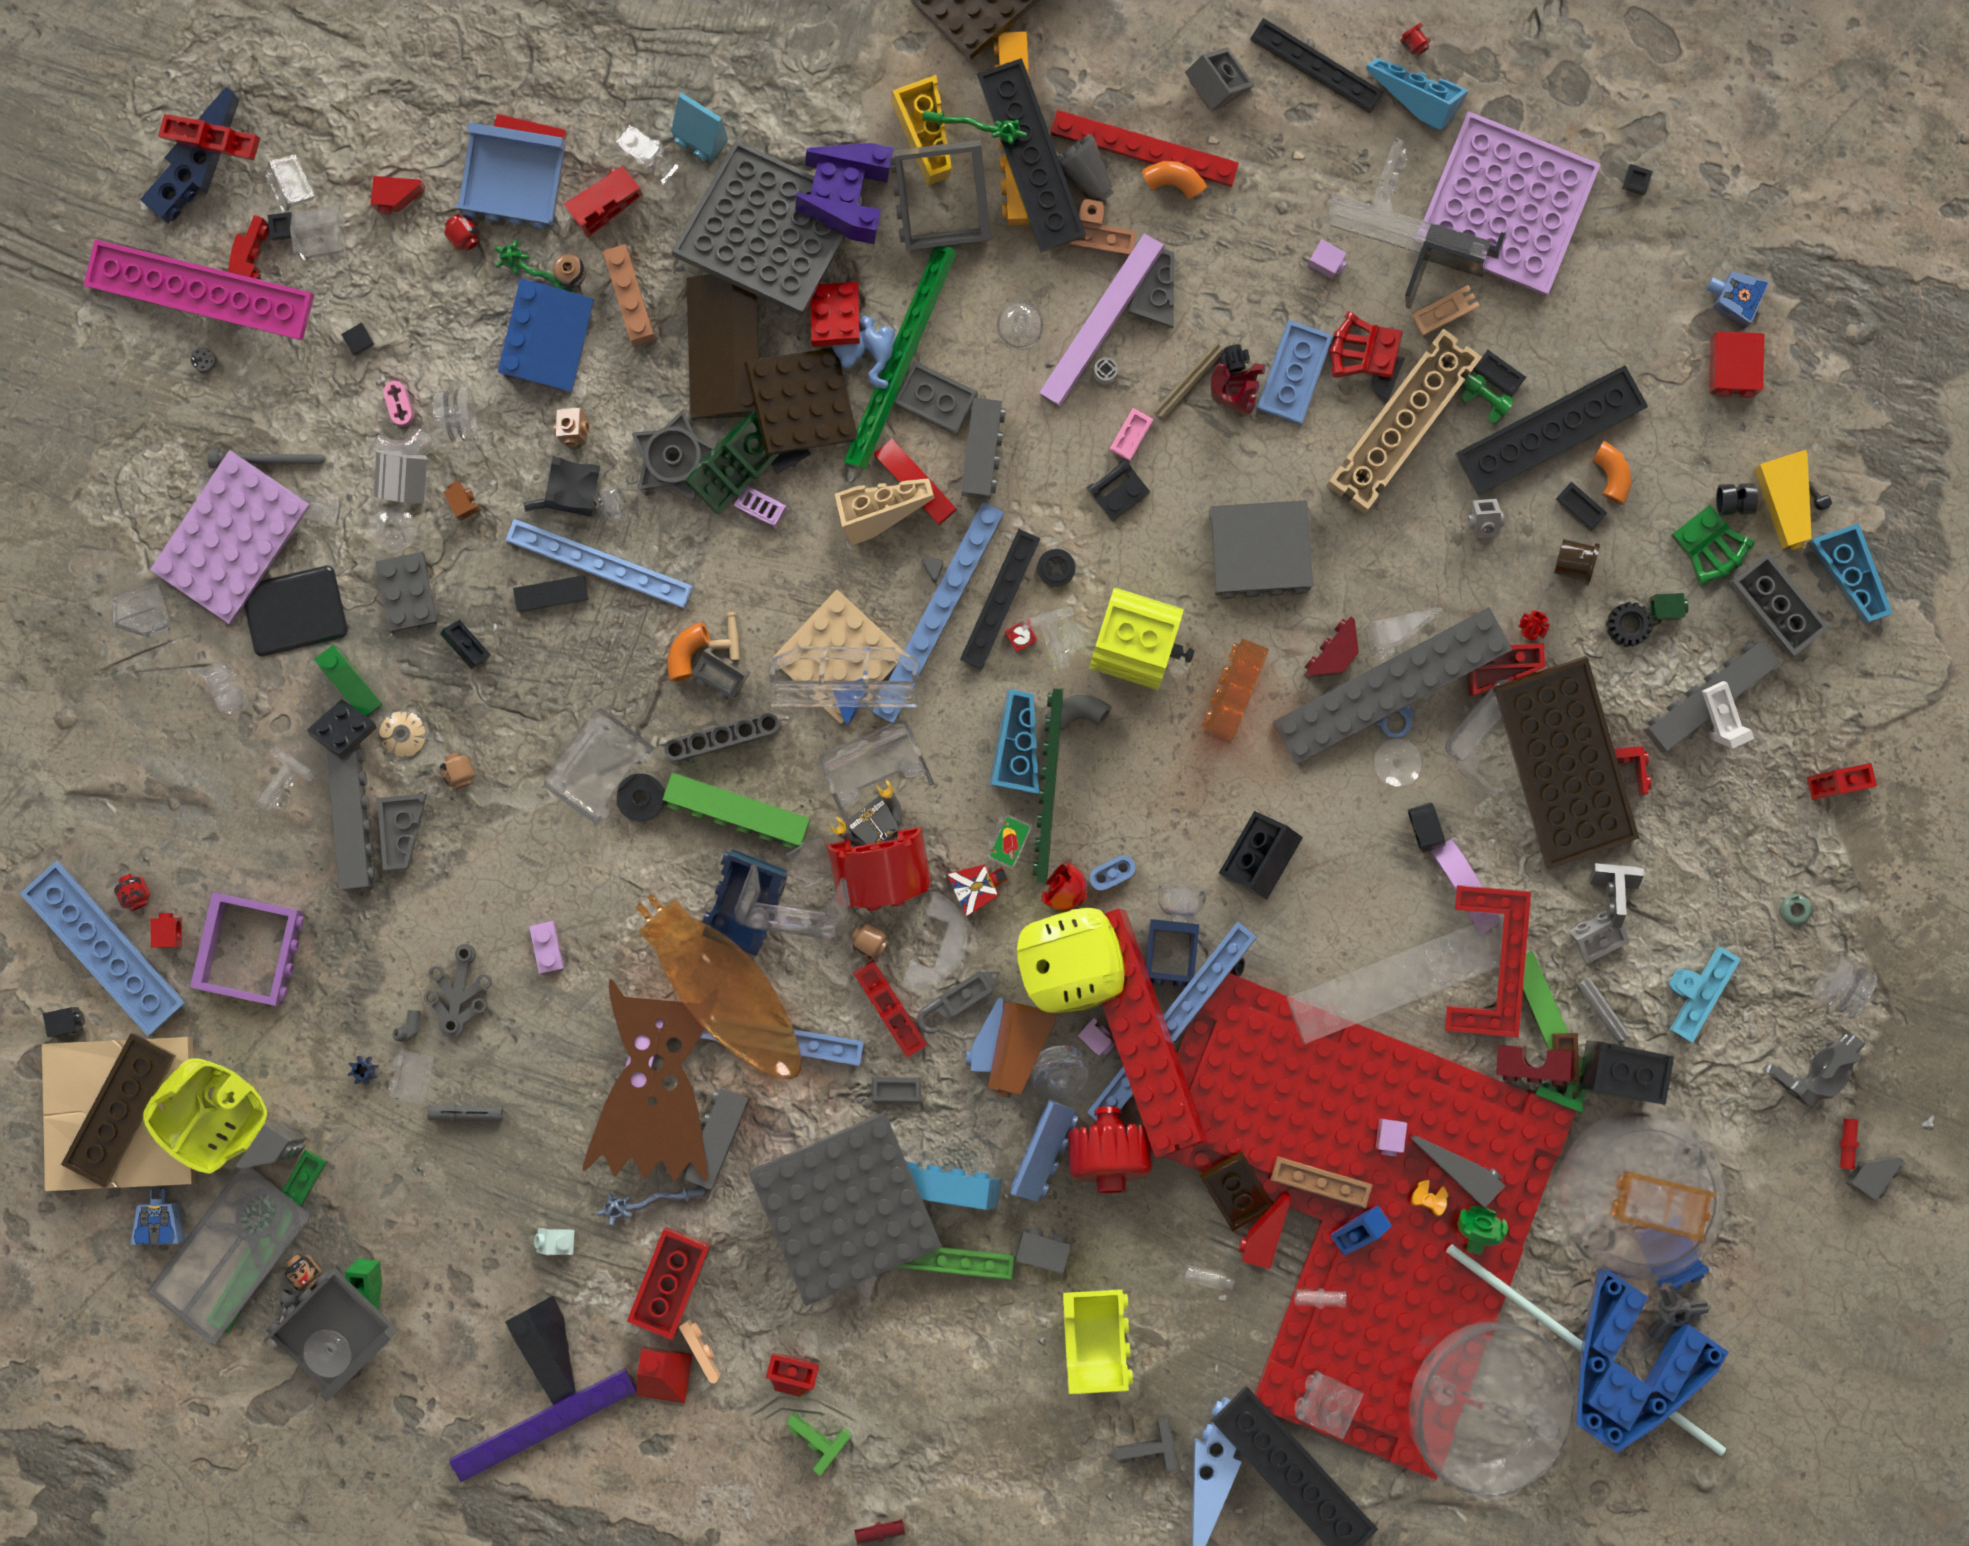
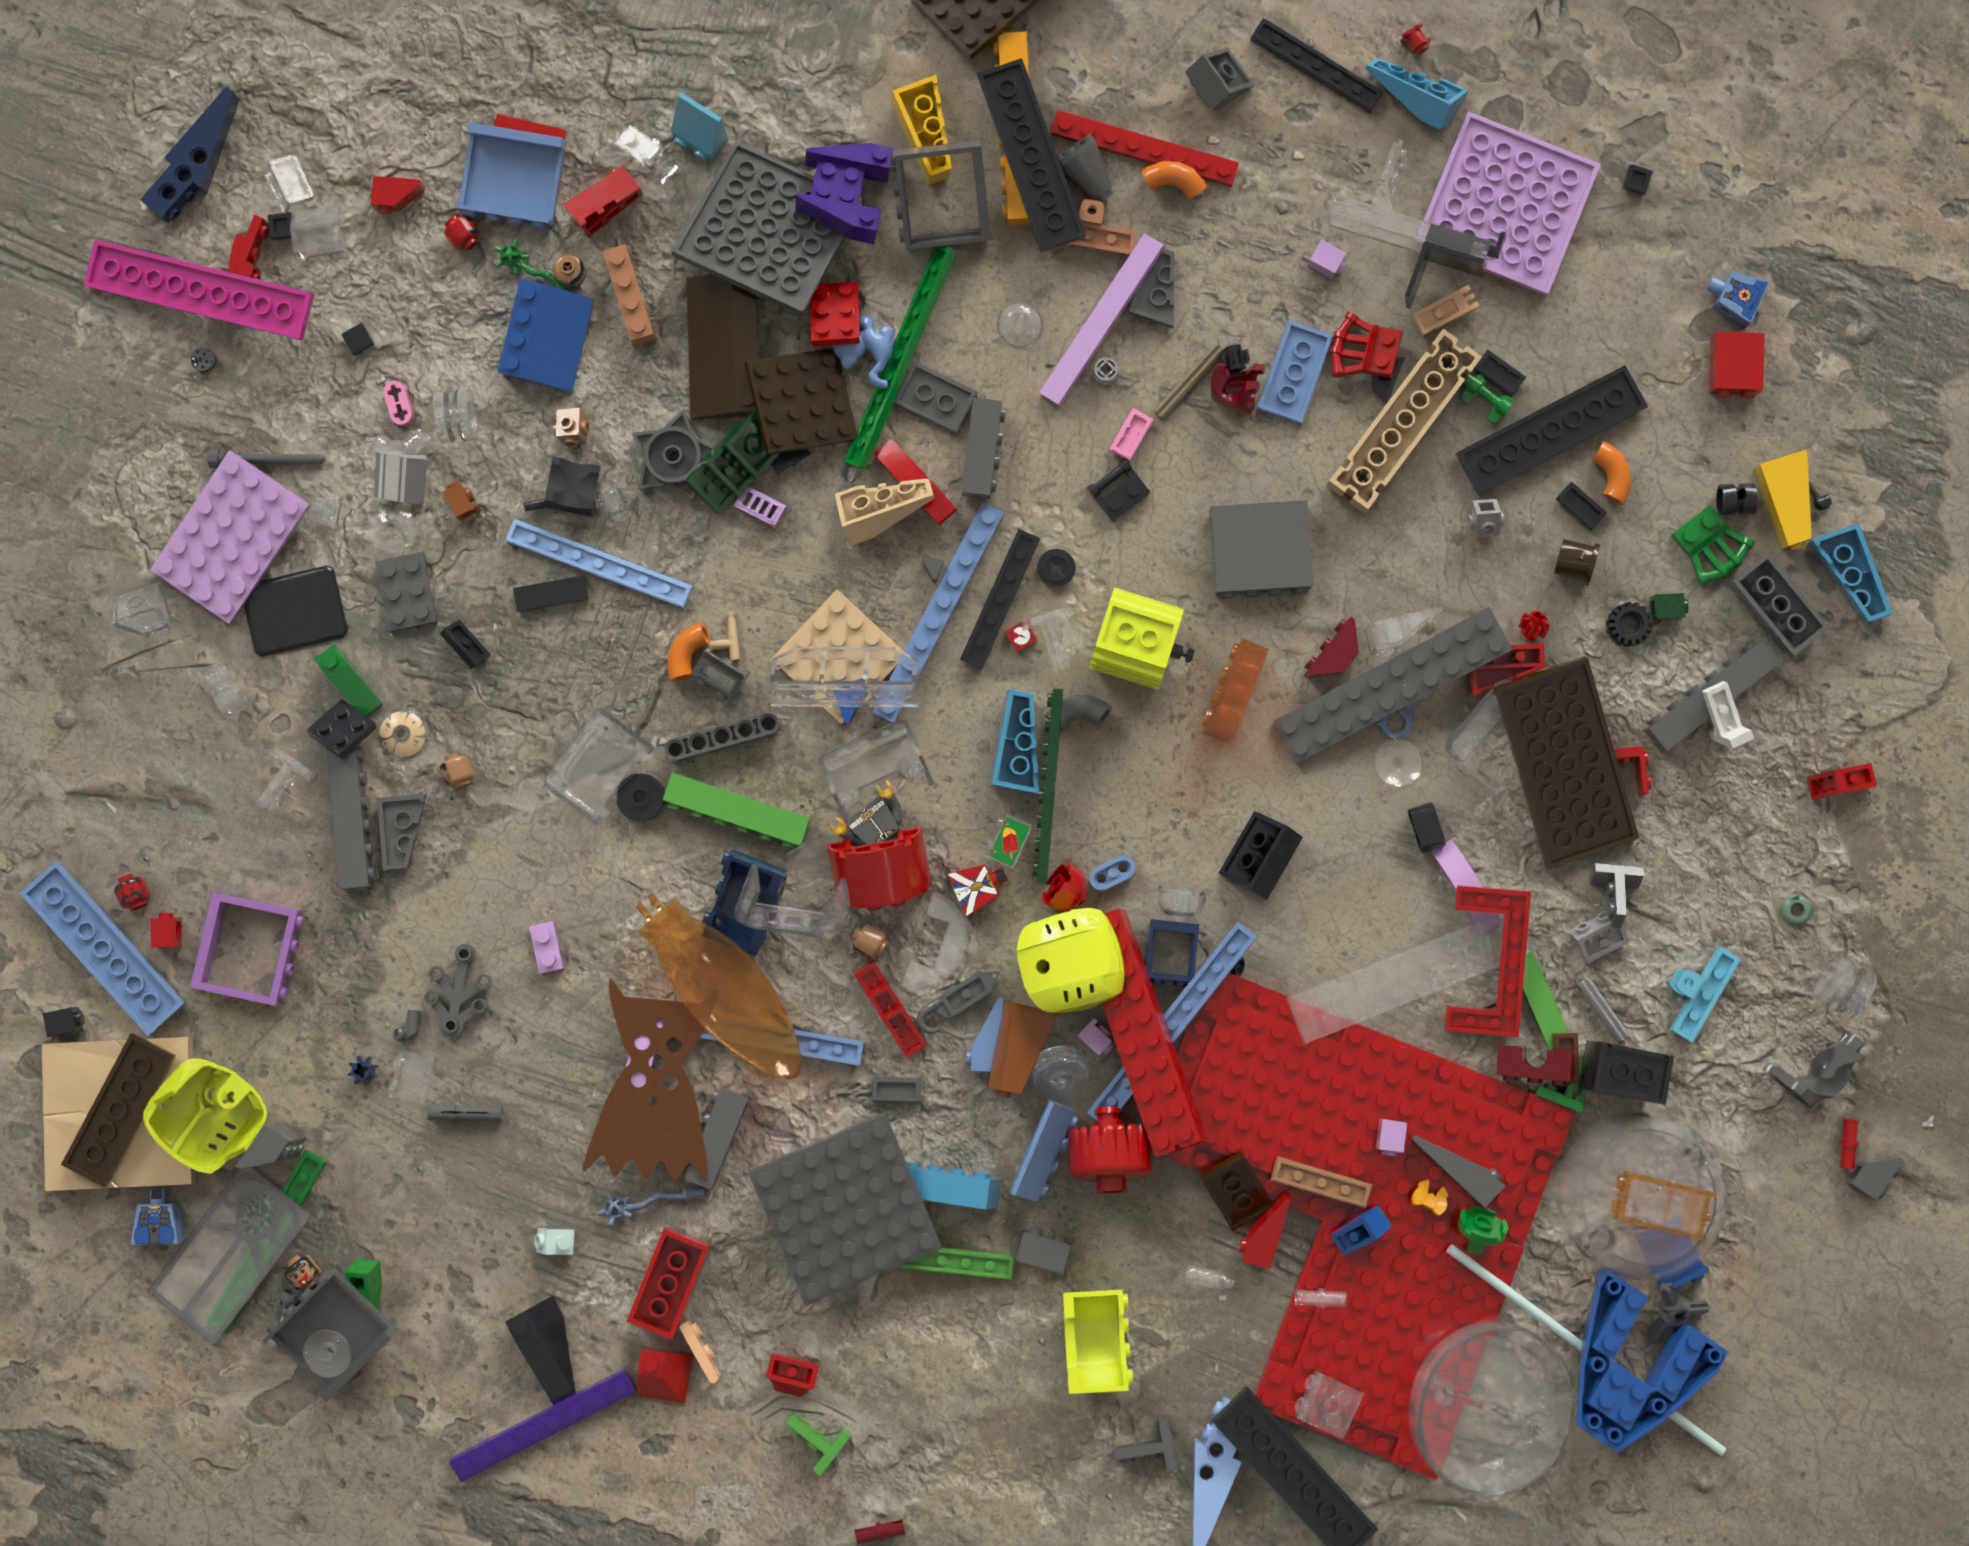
red slope [158,114,260,161] -> none
green piece [922,110,1027,144] -> none

